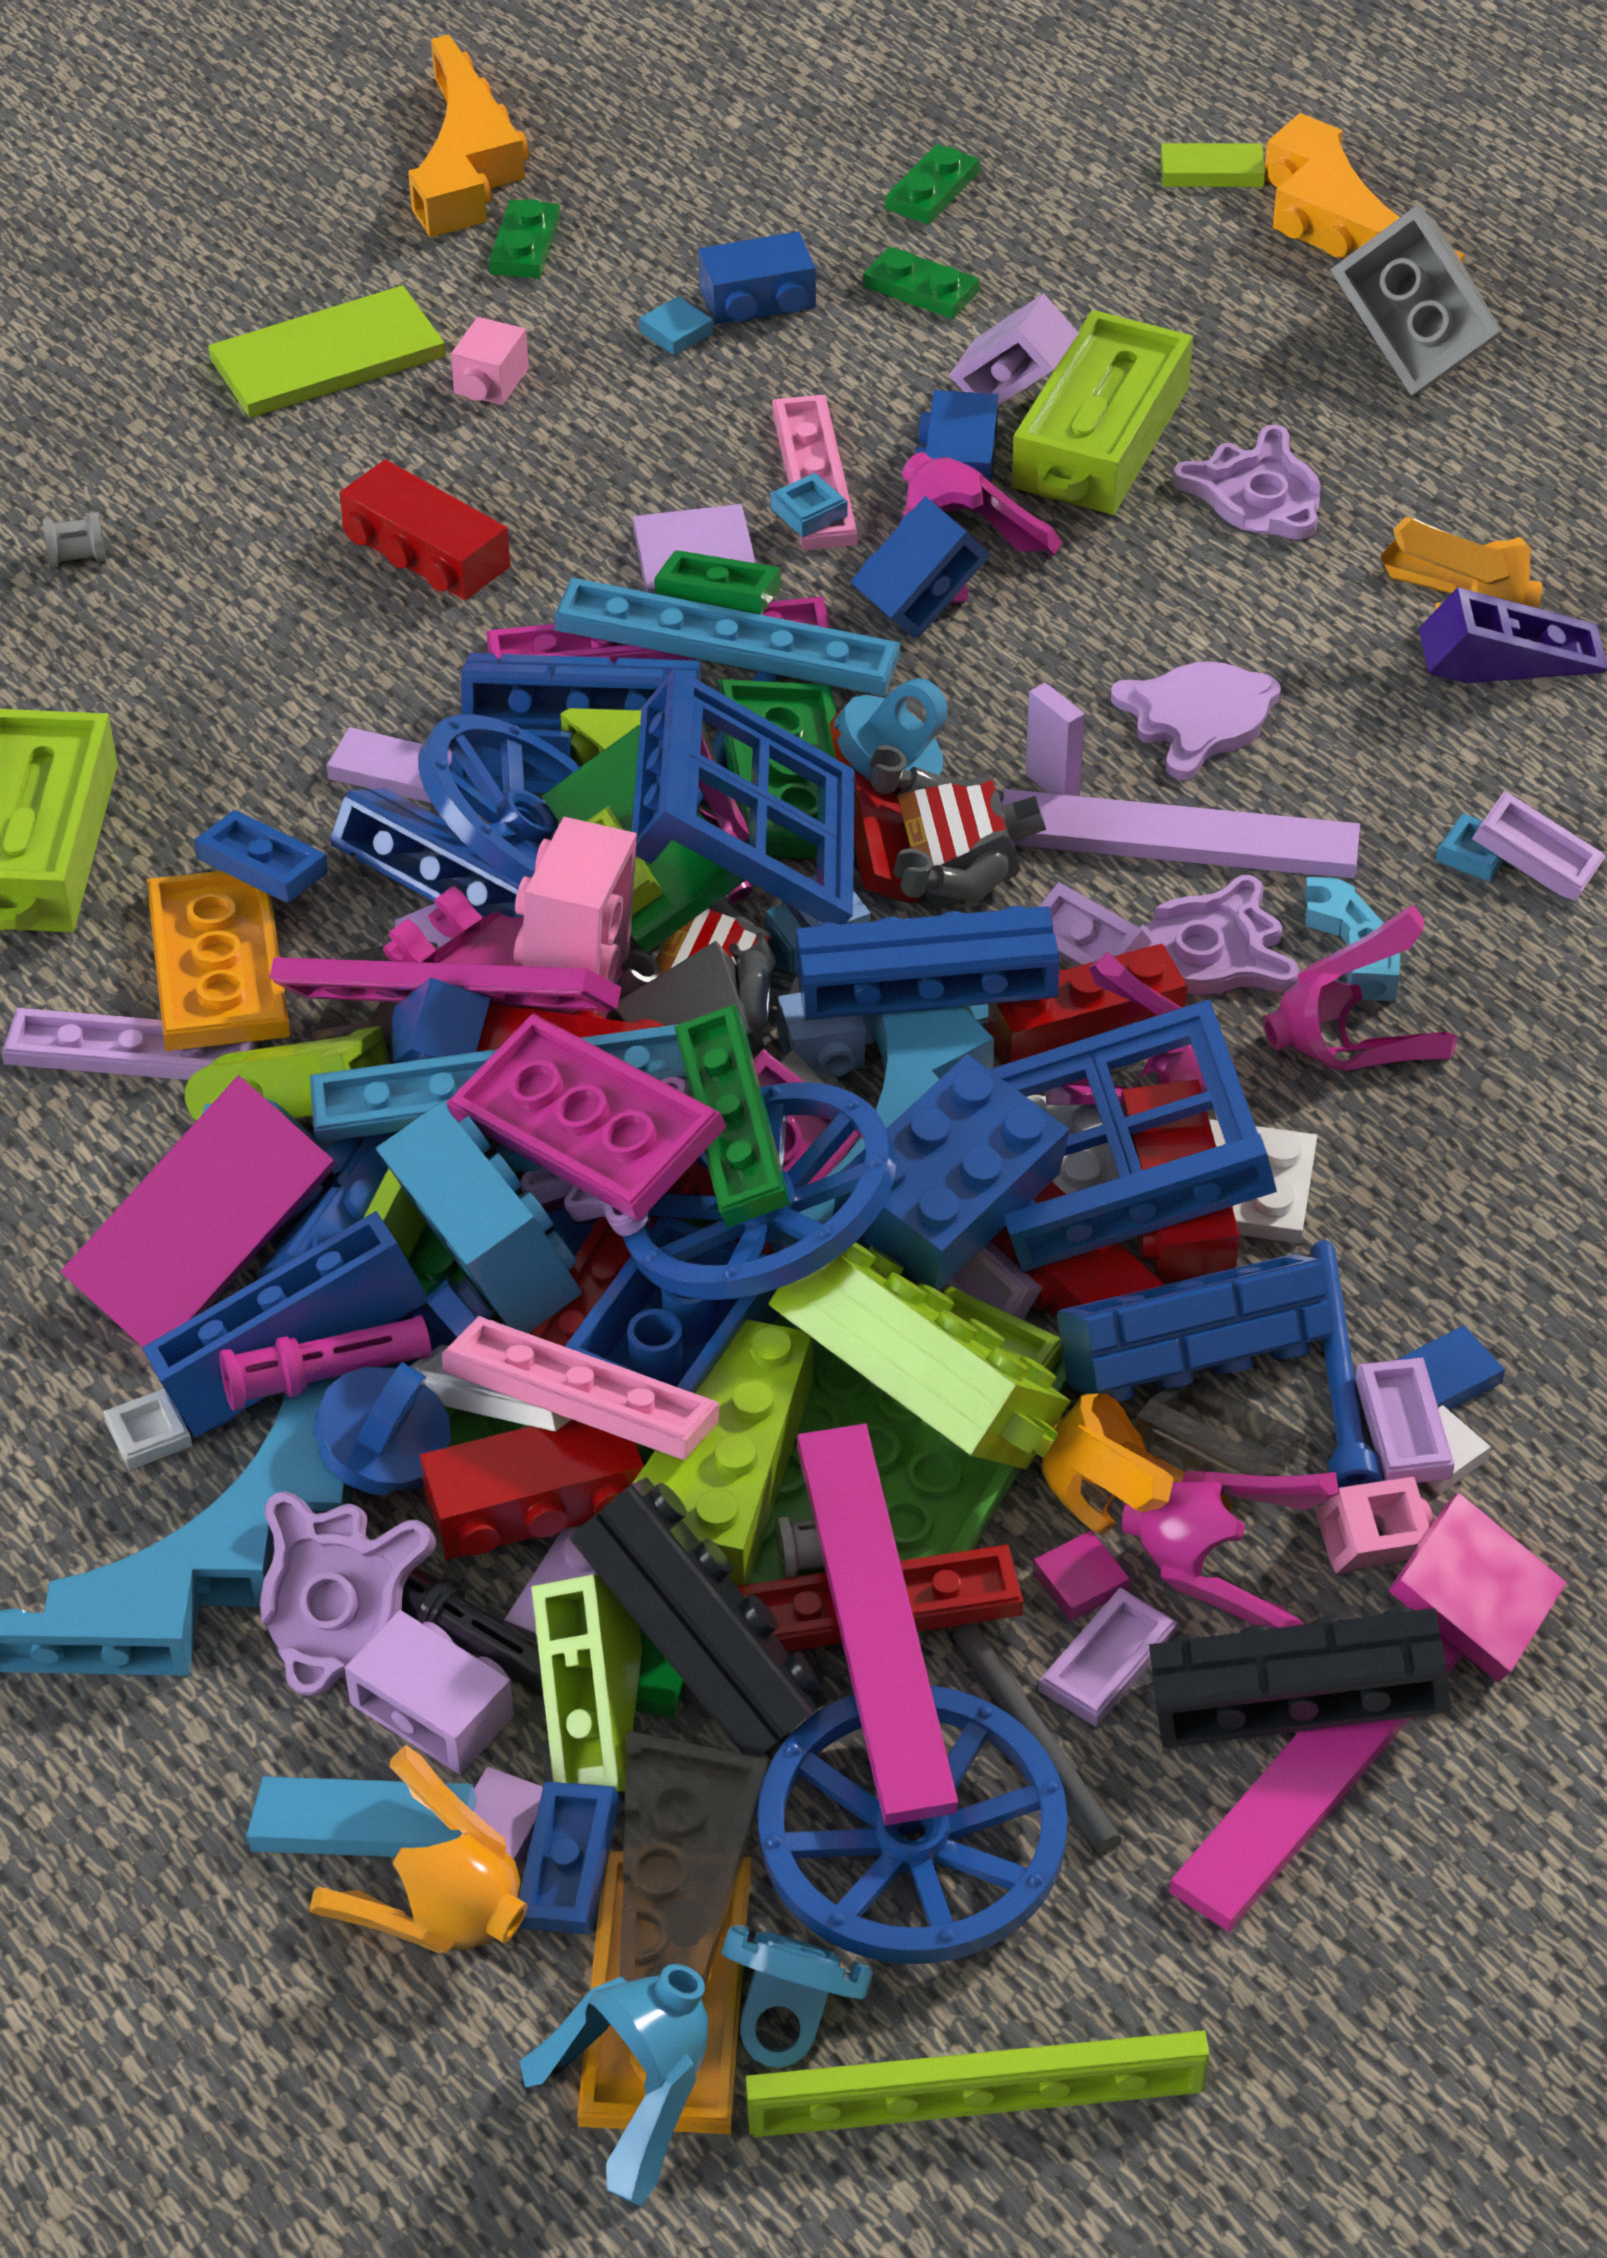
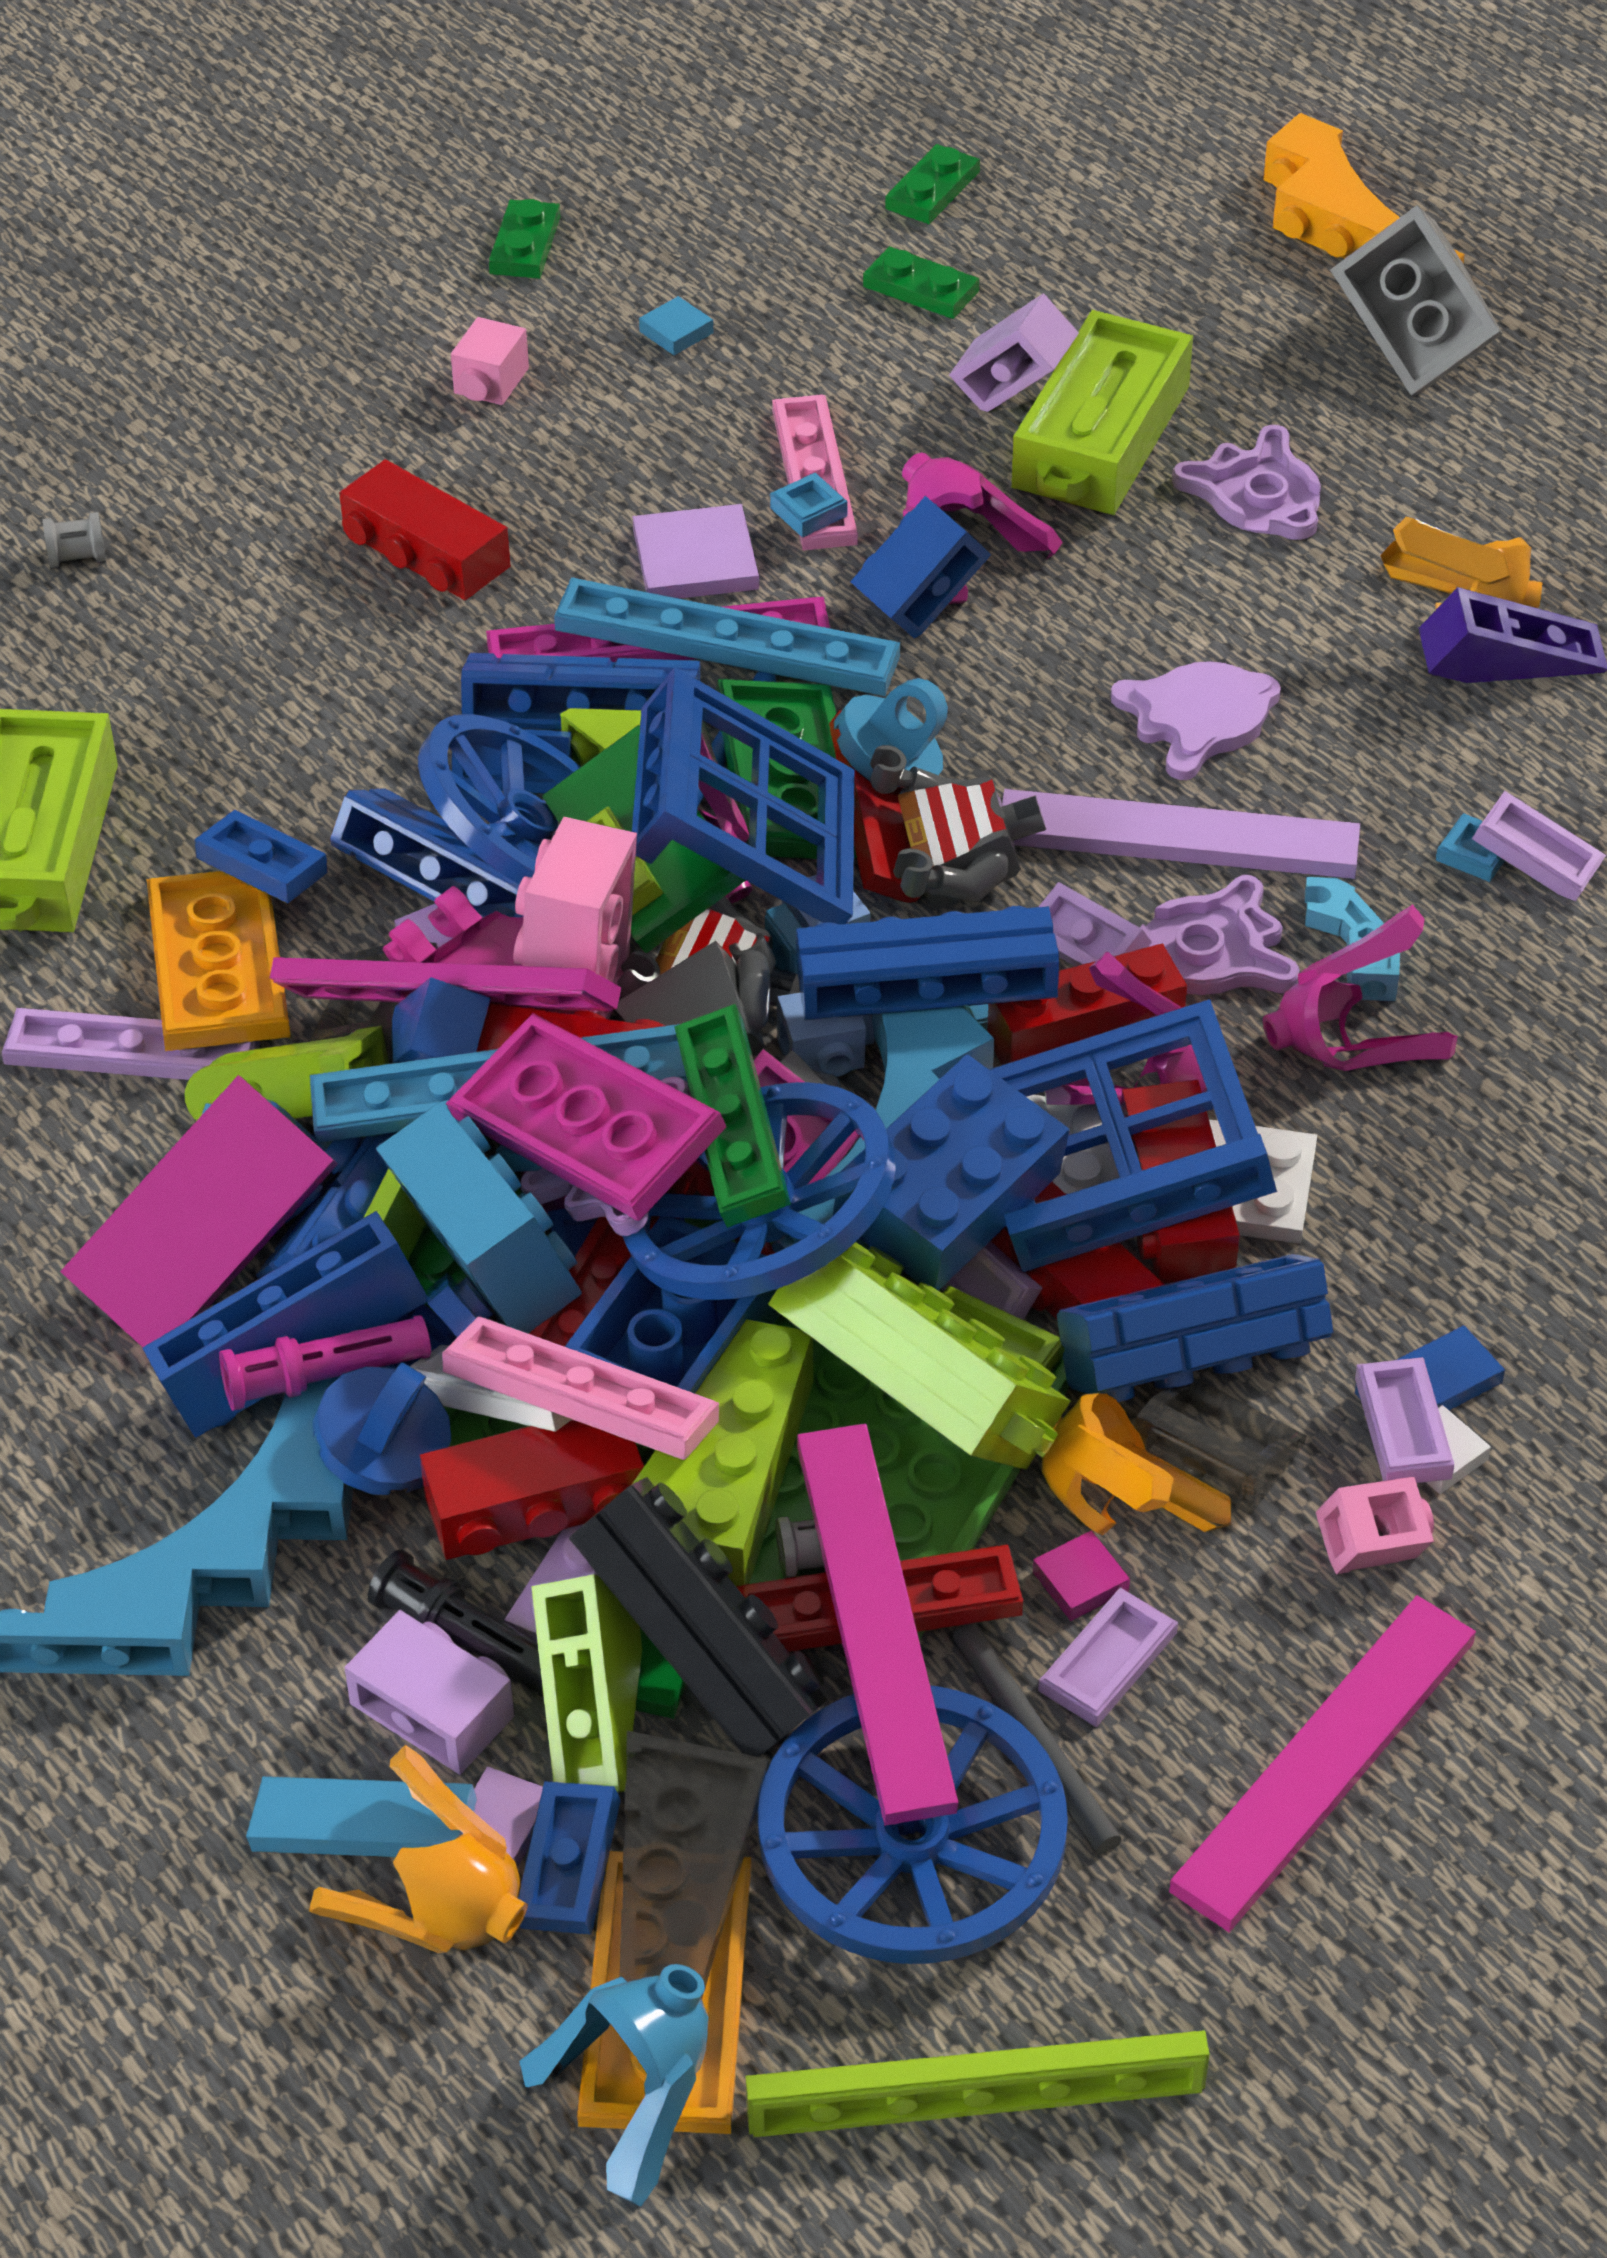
white tile [103,1388,192,1470] -> none
lime tile [208,285,446,418] -> none
lavender tile [260,1491,436,1696] -> none
lavender tile [326,727,452,803] -> none
light orange arch [408,34,530,237] -> none
green plate [654,550,781,615] -> none
blue brick [698,231,816,325] -> none
dark azure tile [721,1925,873,2068] -> none
blue brick [915,390,999,483] -> none
lavender tile [1025,683,1085,796] -> none
dark pink piece [1122,1471,1339,1629] -> none
black brick [1149,1607,1450,1748] -> none
lime tile [1160,143,1265,187] -> none
blue piece [1310,1240,1384,1488] -> none
tile [1388,1492,1567,1683] -> none

